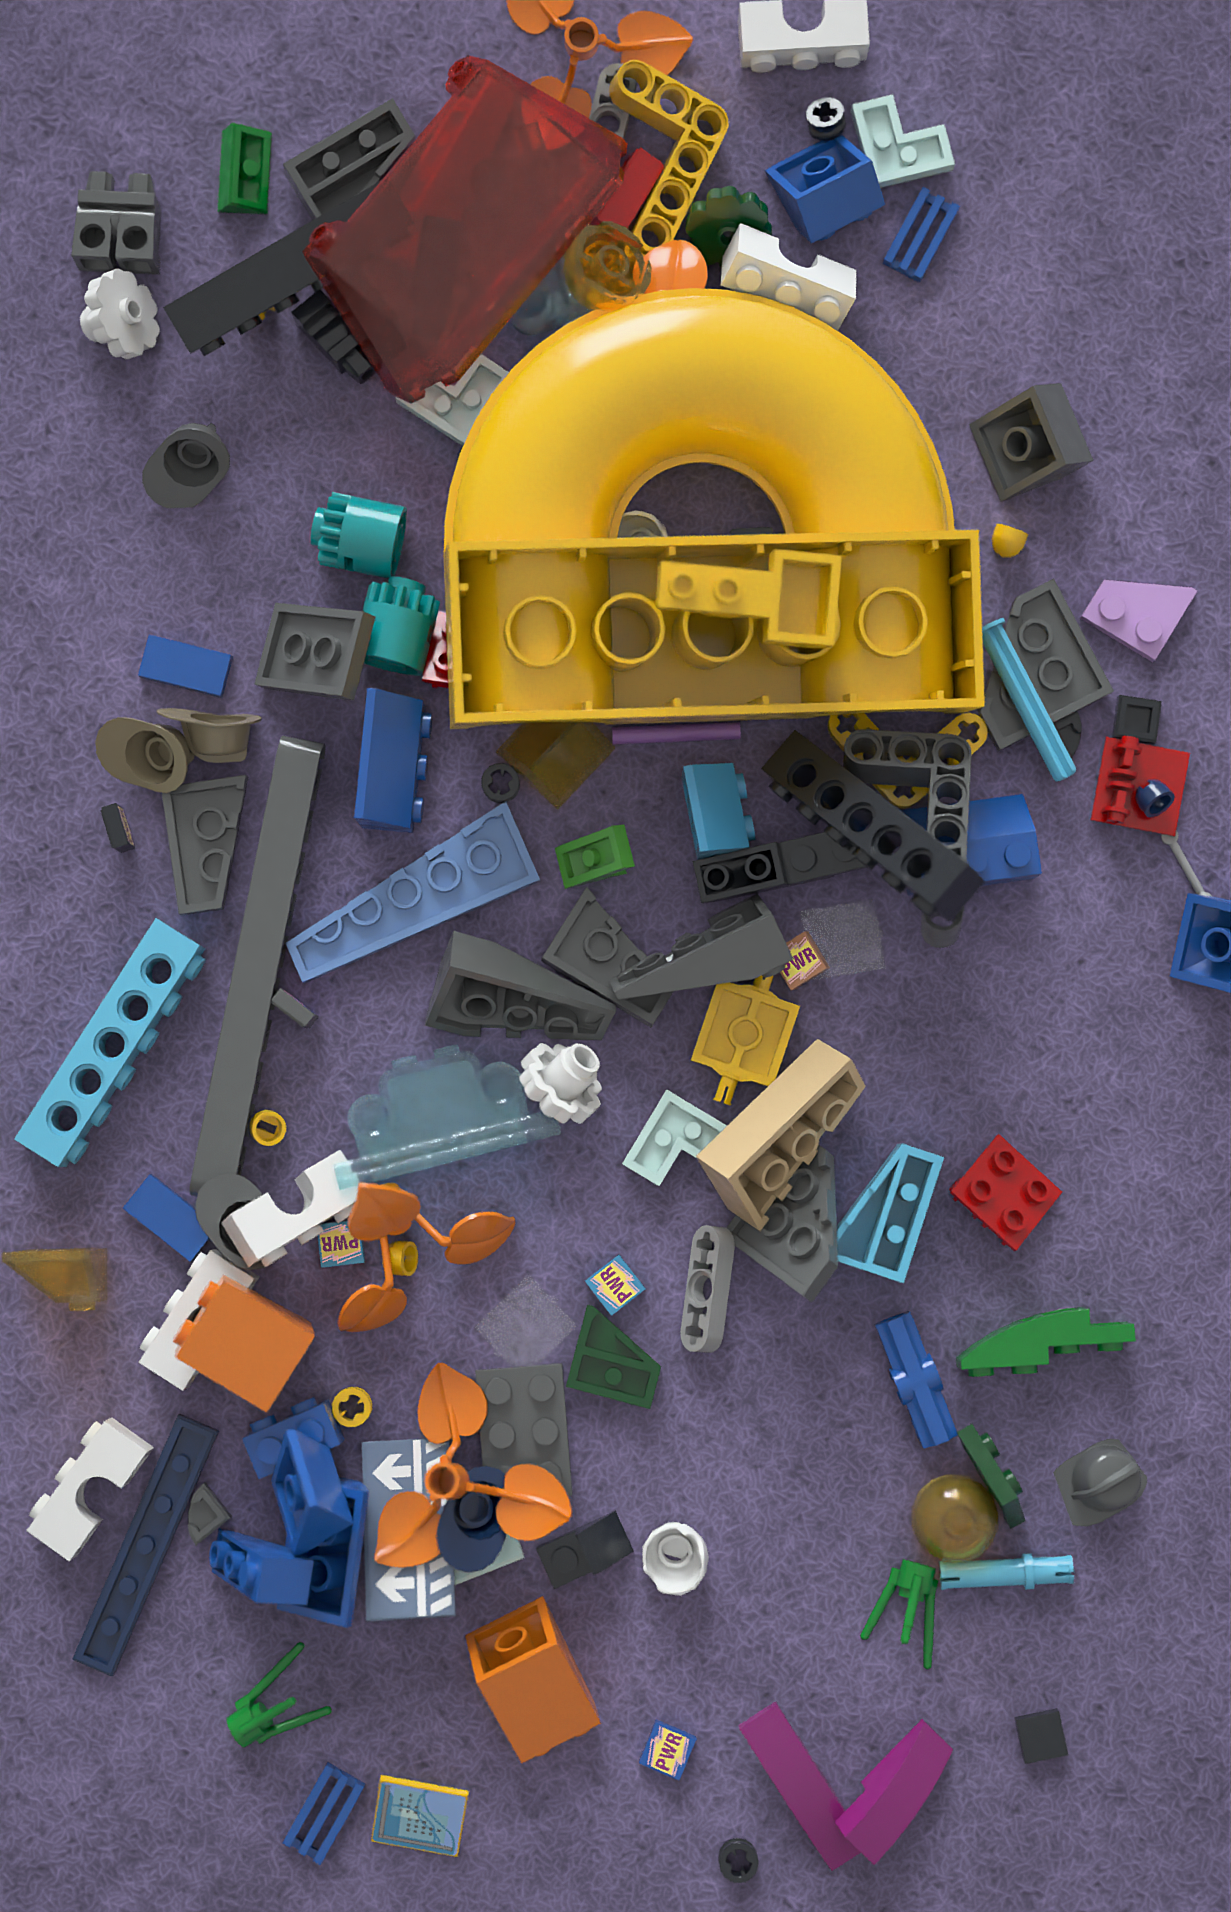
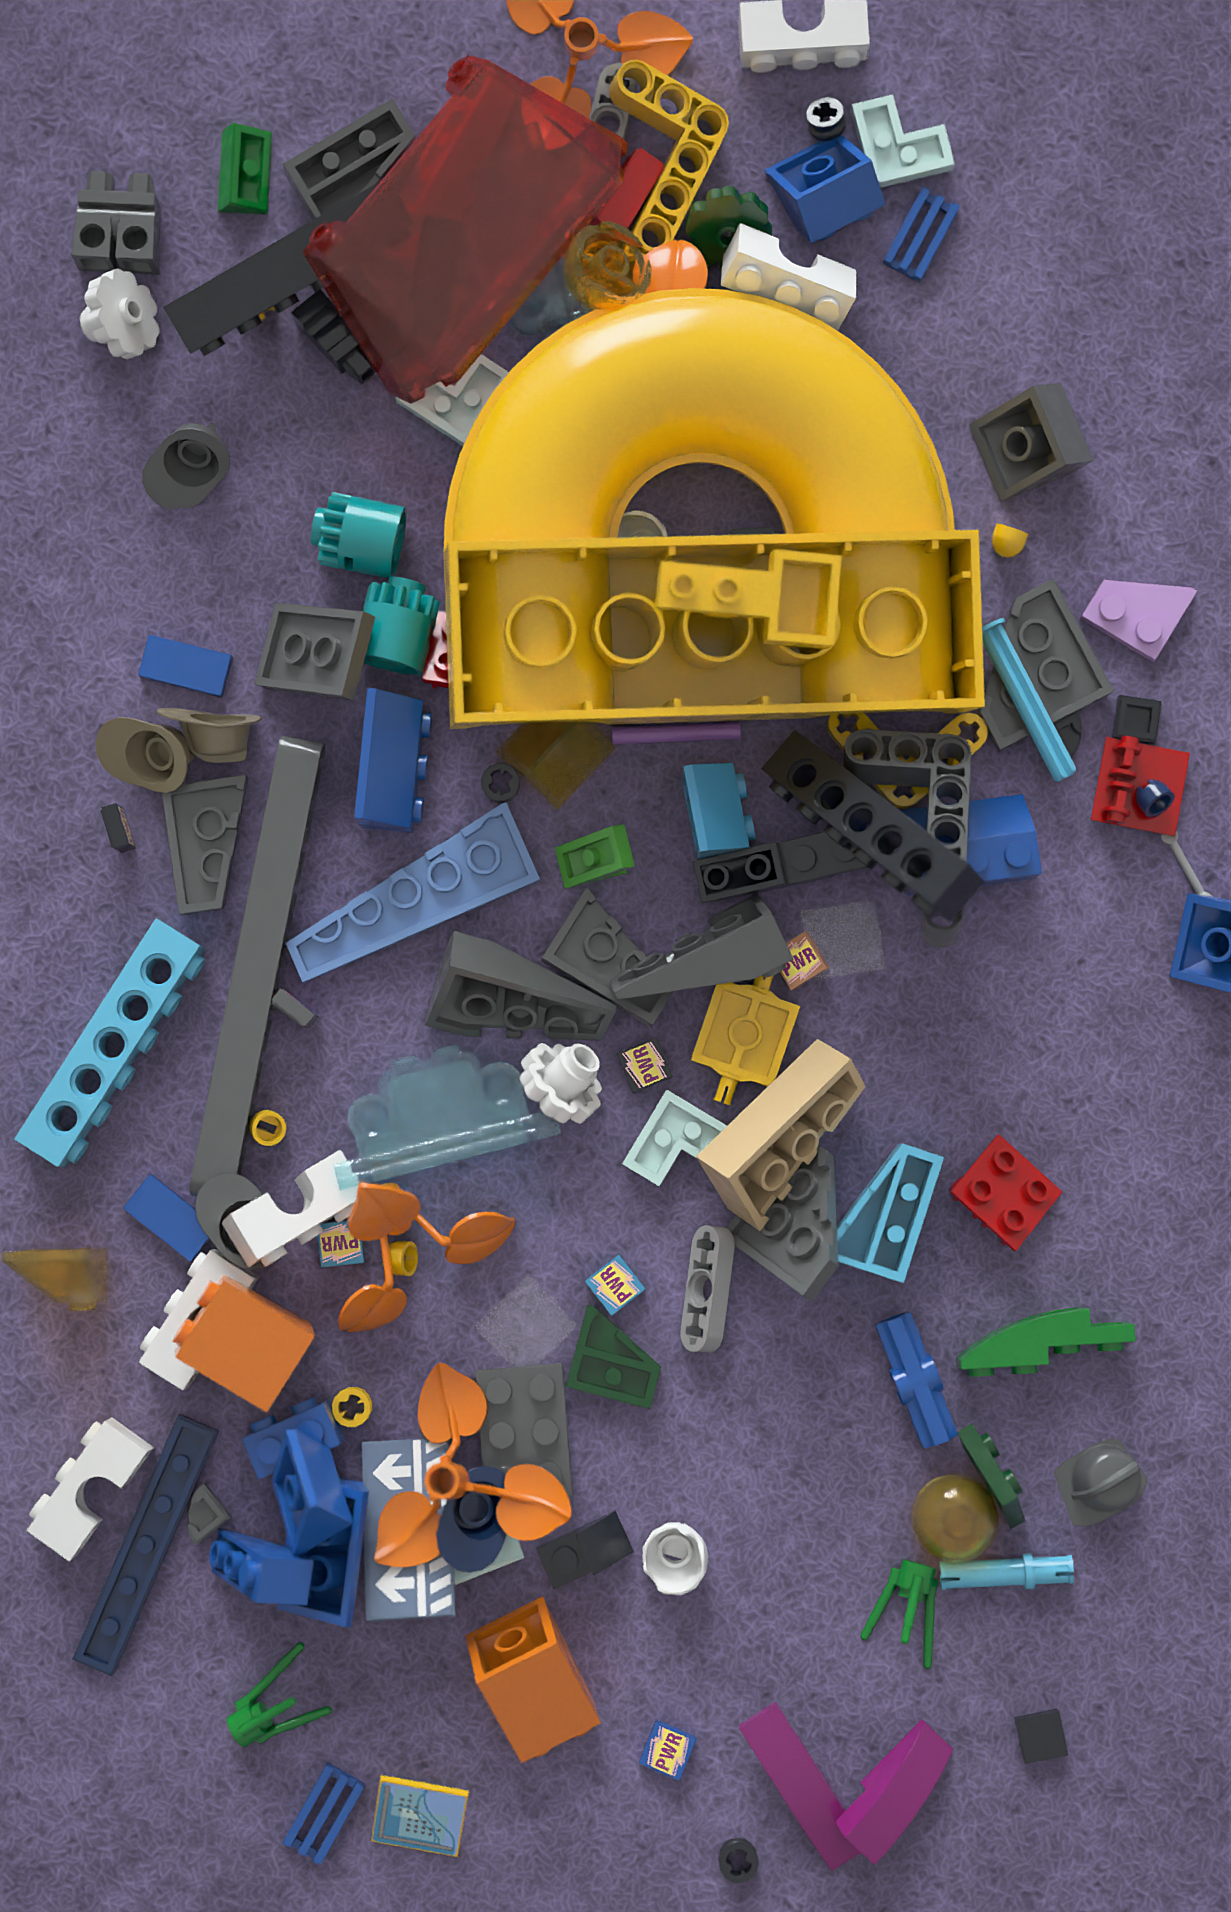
none -> tile [617,1037,673,1094]

